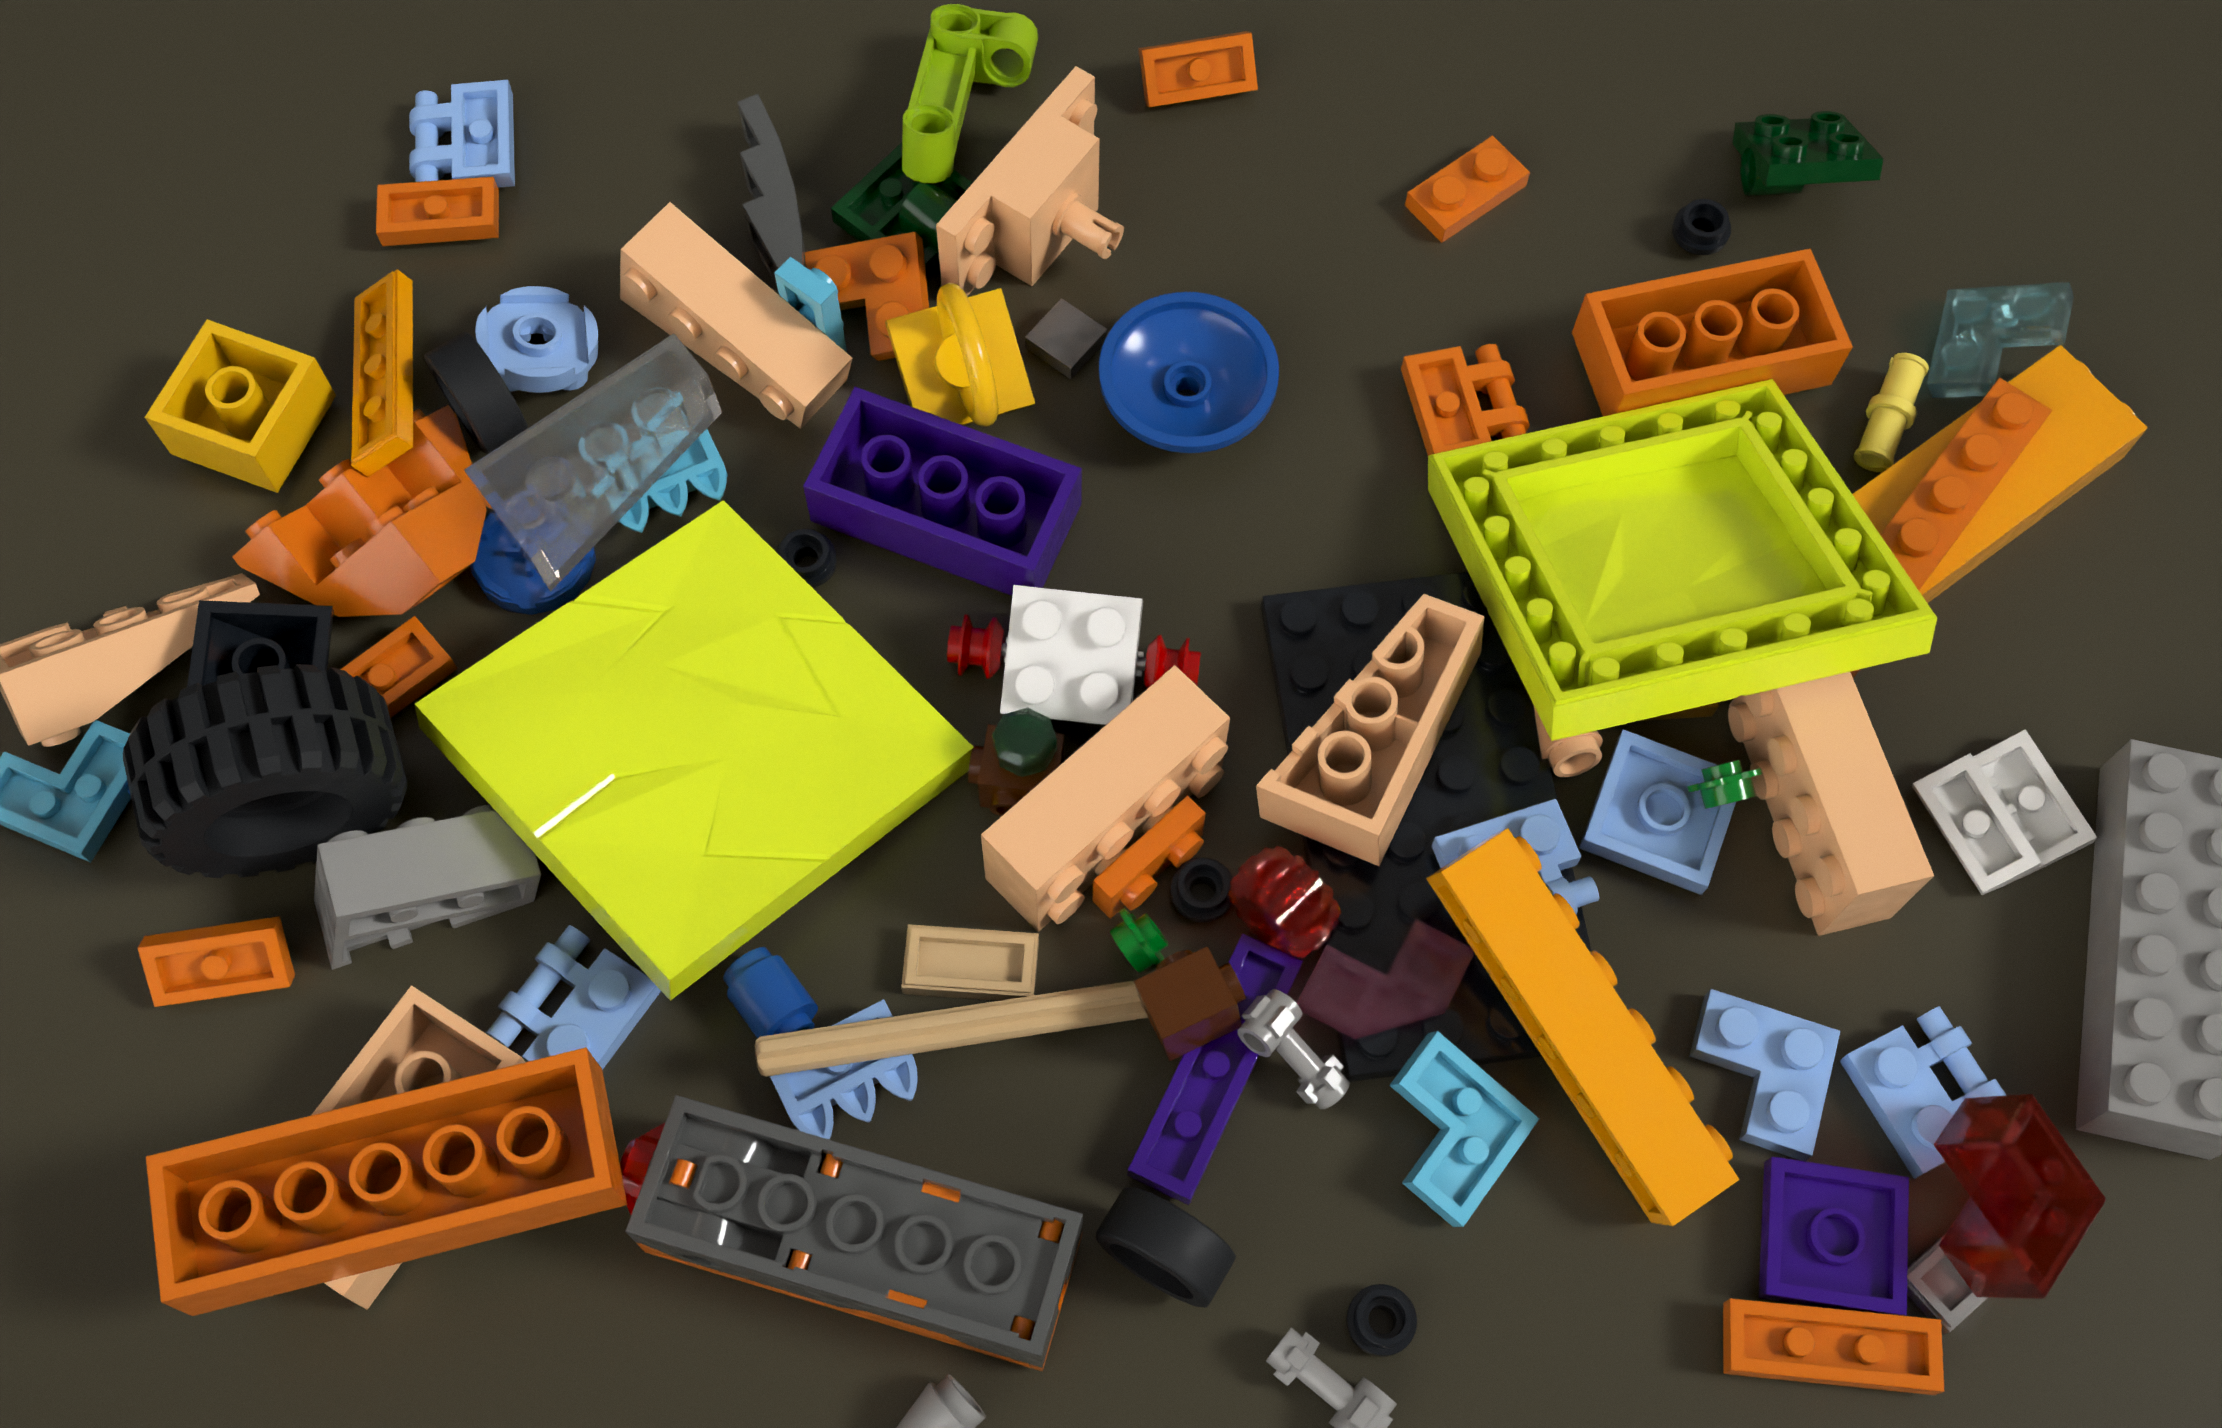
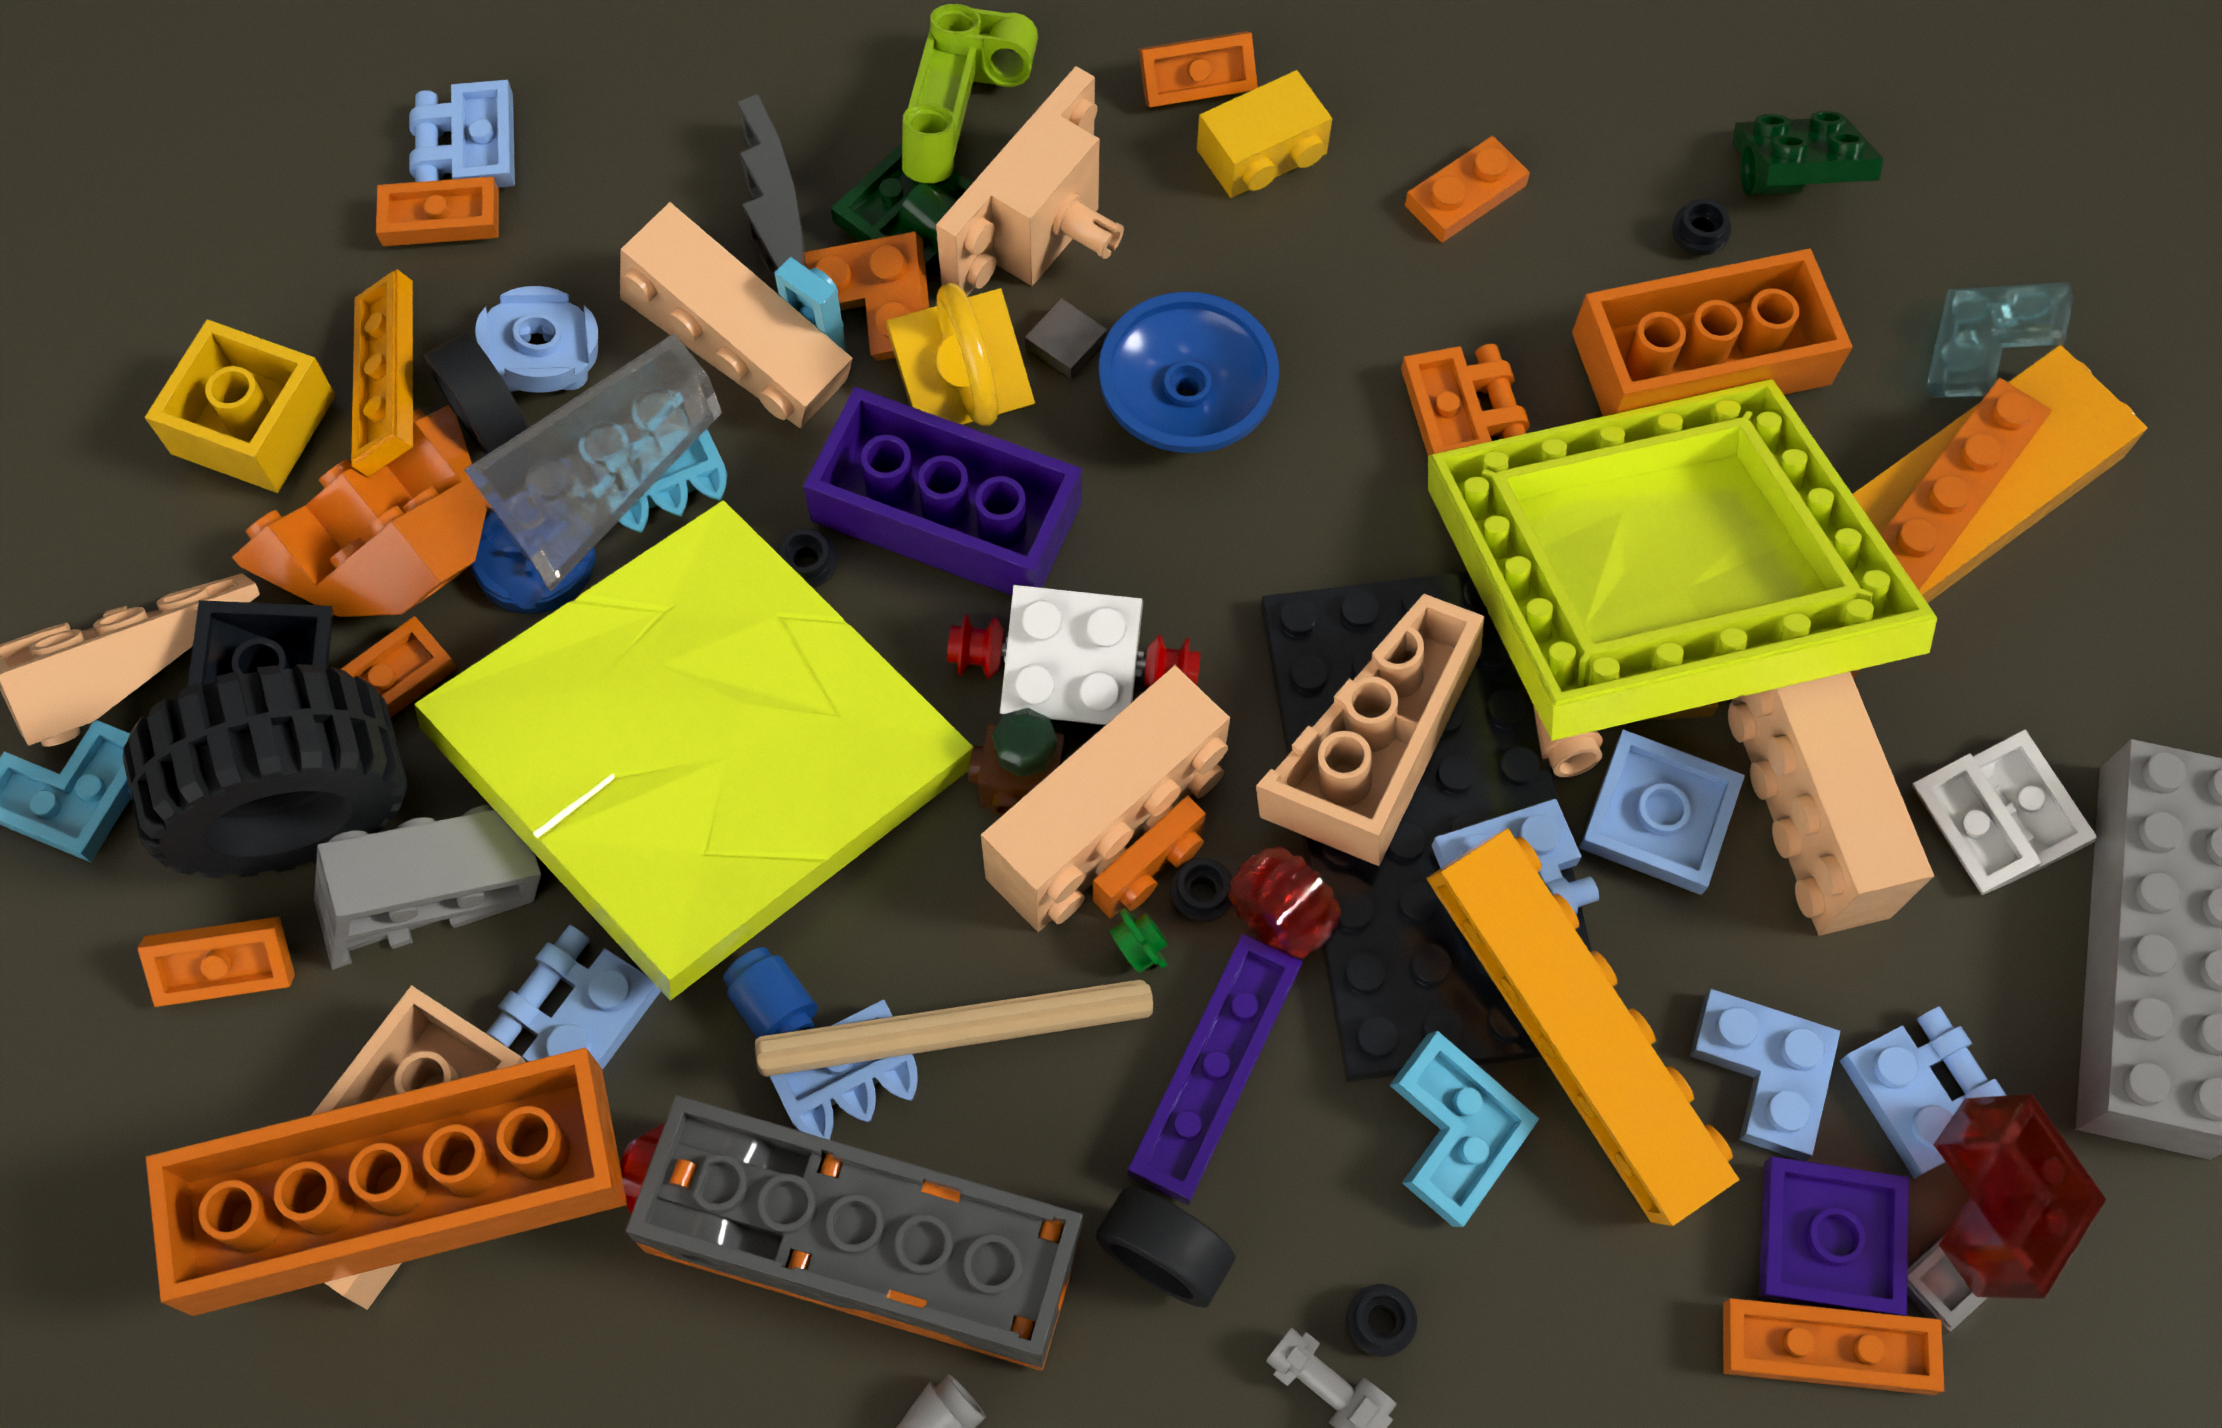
tan tile [901,924,1039,1001] -> none
reddish brown brick [1134,946,1246,1061] -> none
light grey bar [1238,989,1350,1109] -> none
clear pink tile [1297,920,1474,1039] -> none
green plate [1687,760,1763,809] -> none
light yellow pin [1853,353,1929,472] -> none
none -> yellow brick [1197,70,1333,198]

